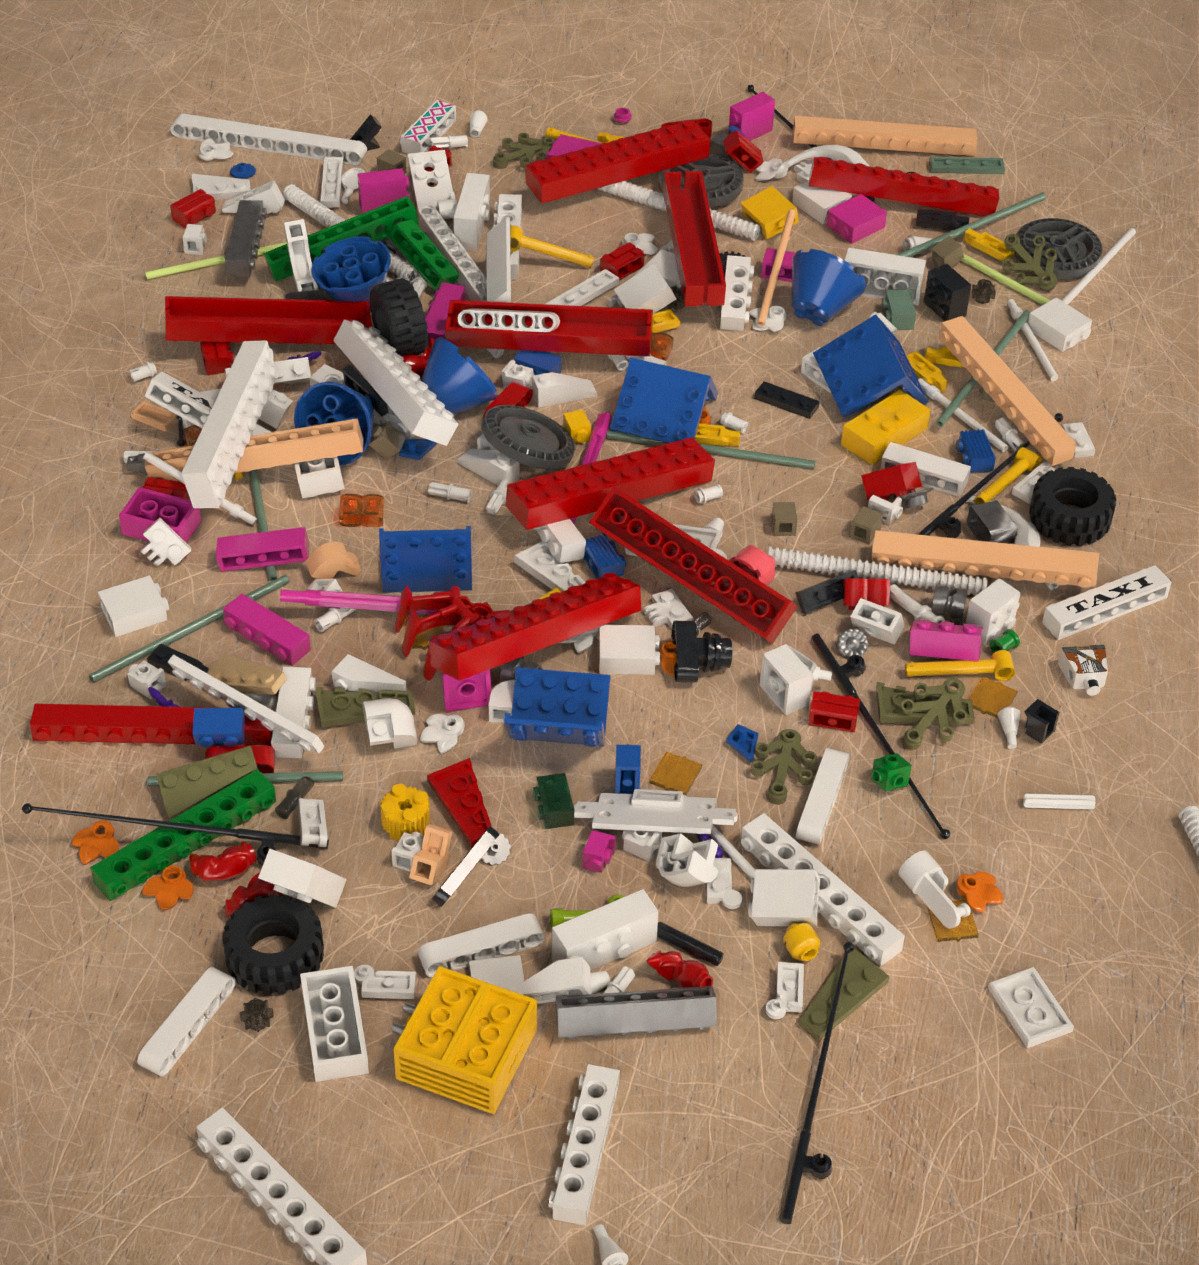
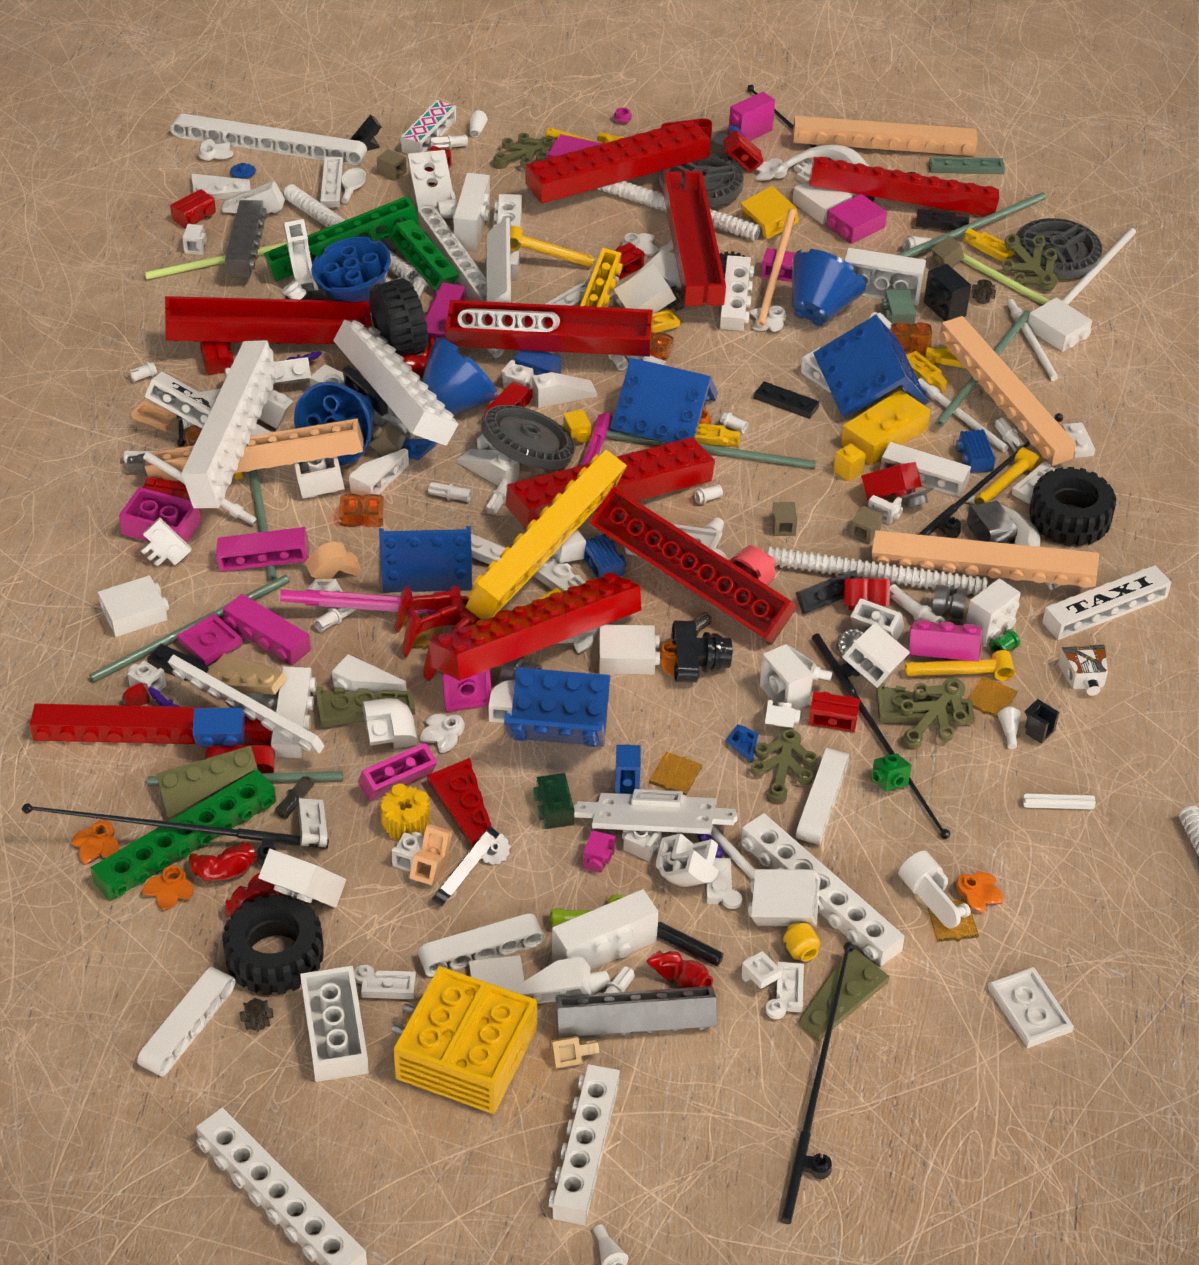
dark pink brick [357,168,410,214] -> none
white hinge [643,589,693,629] -> none
none -> red tile [122,682,150,706]
none -> dark pink plate [177,613,243,666]
none -> white wheel [281,280,307,300]
none -> white slope [349,448,409,502]
none -> dark pink brick [358,742,437,802]
none -> yellow brick [466,450,627,620]
none -> white hinge [471,534,505,565]
none -> tan plate [551,1036,599,1069]
none -> yellow brick [580,247,623,307]
none -> white bracket [742,951,782,989]
none -> white brick [765,700,801,729]
none -> yellow brick [834,443,866,482]
none -> white brick [842,623,910,688]
none -> clear orange brick [890,322,933,354]

